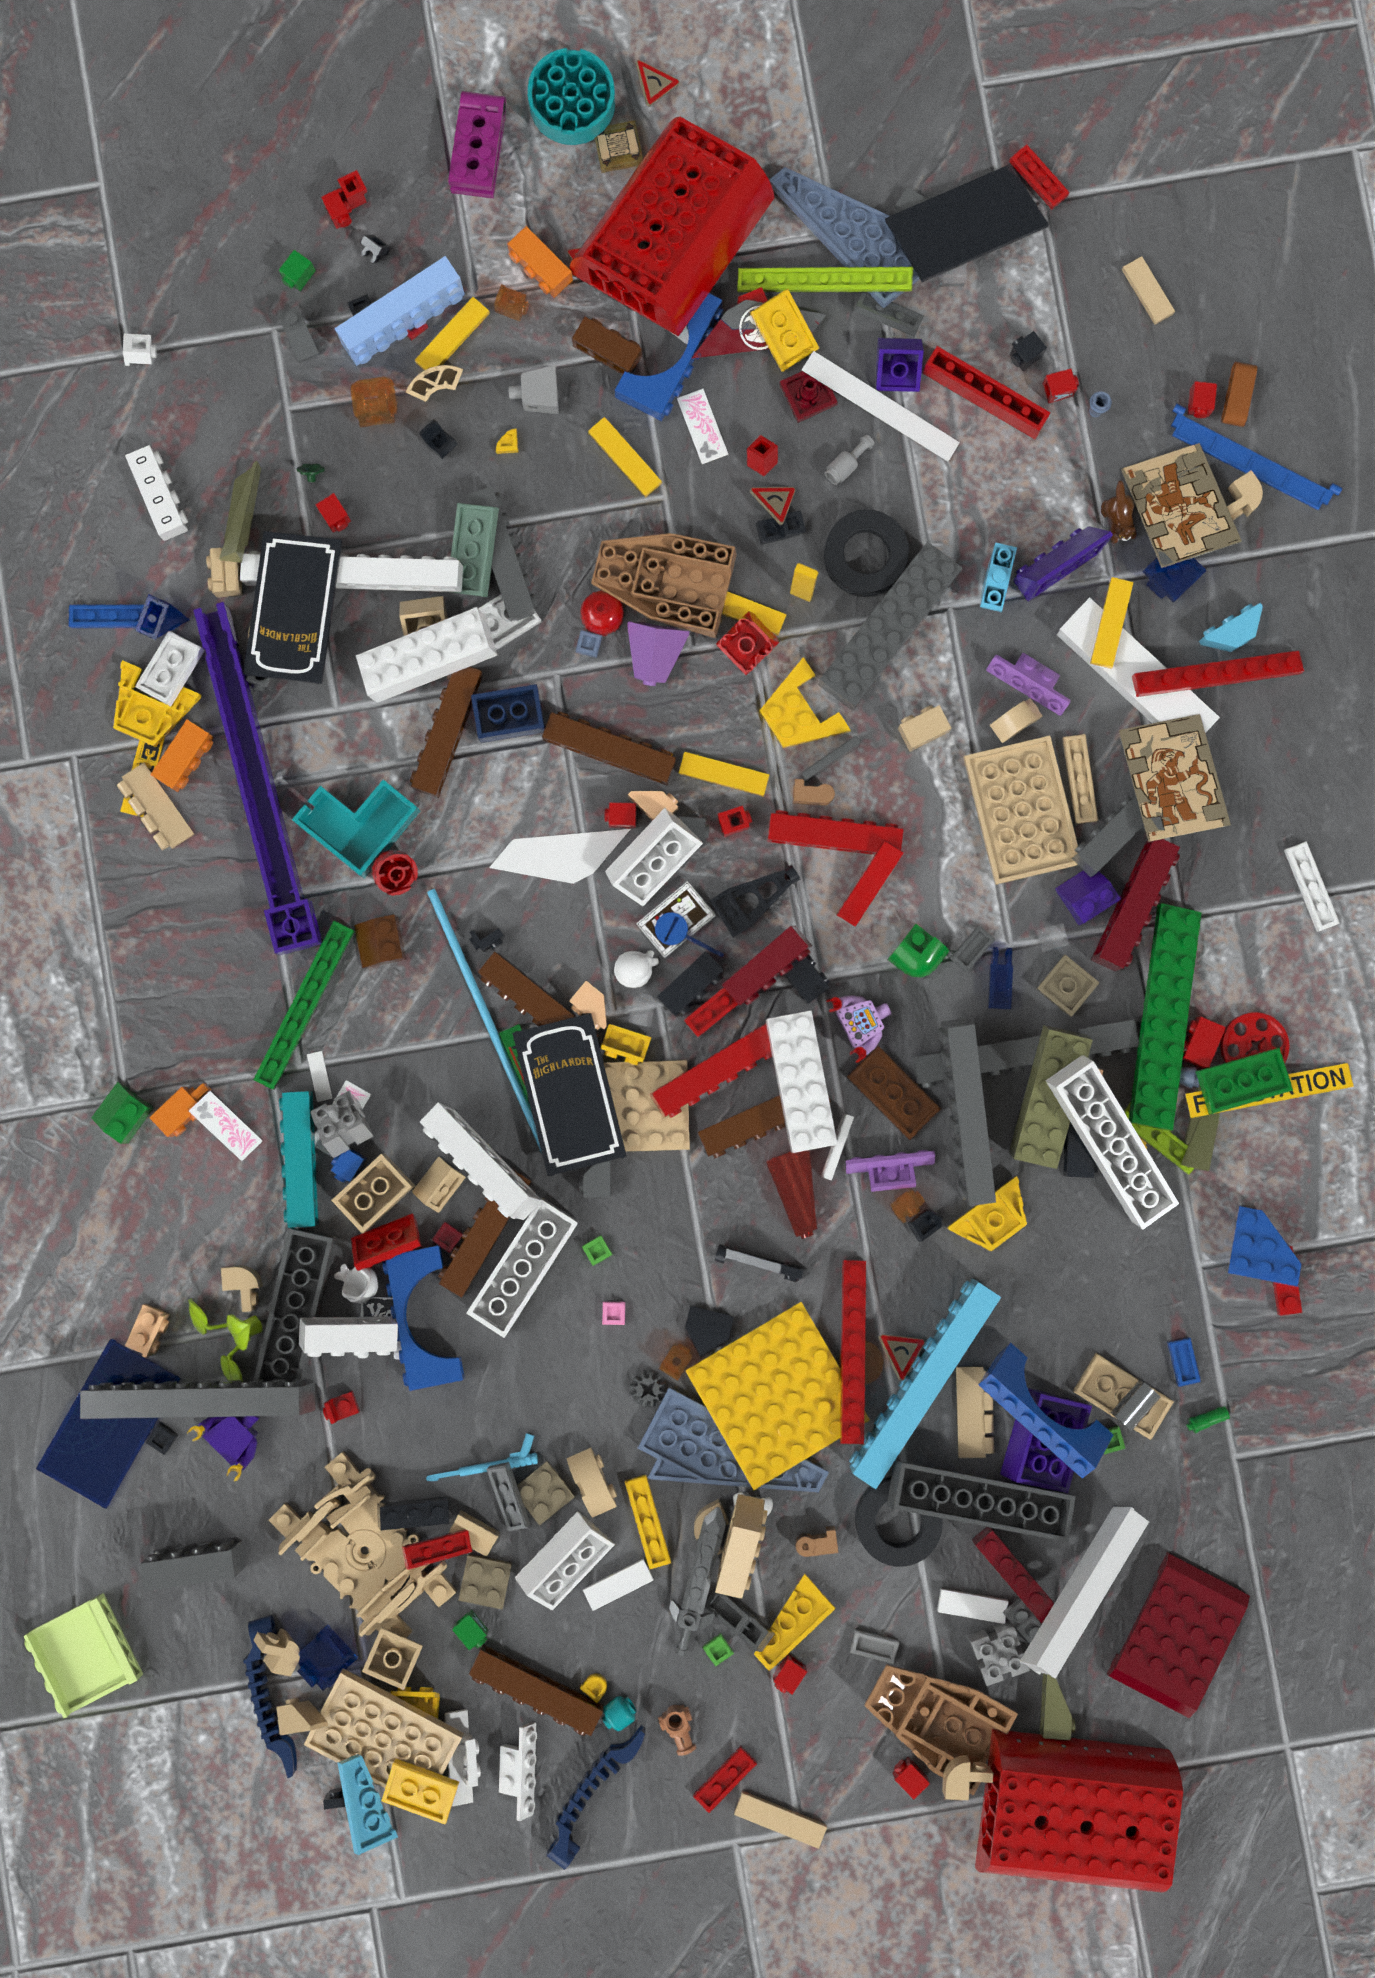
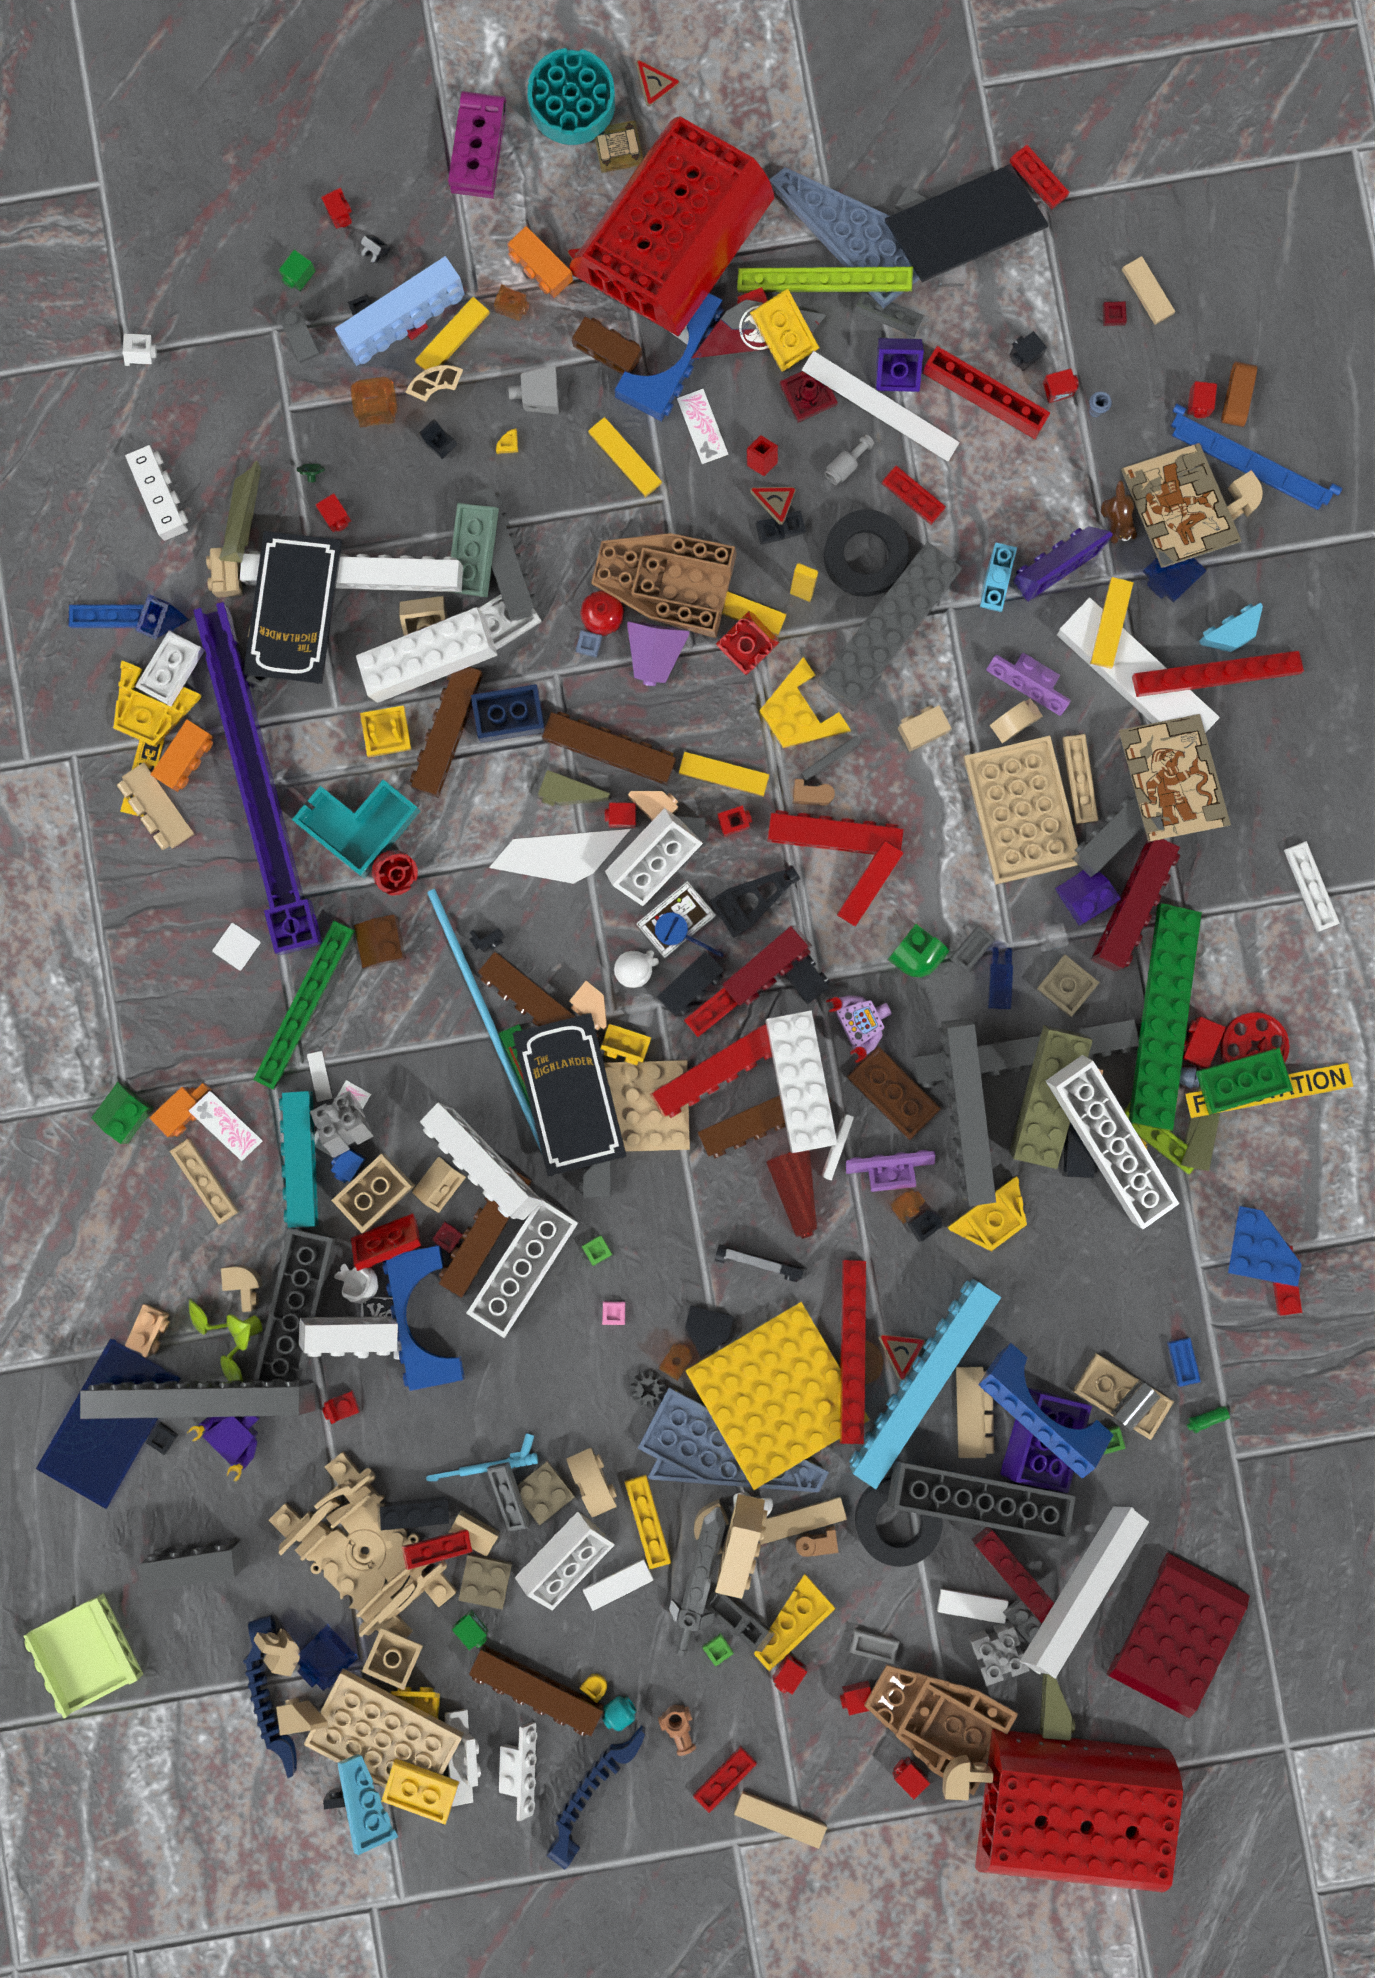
red brick [337,170,367,210] -> none
none -> tan tile [170,1138,239,1225]
none -> white sticker [212,923,260,971]
none -> yellow plate [360,705,412,758]
none -> olive slope [538,770,610,807]
none -> tan tile [760,1496,847,1545]
none -> red brick [839,1681,871,1716]
none -> red tile [881,465,946,525]
none -> dark red tile [1103,301,1127,326]

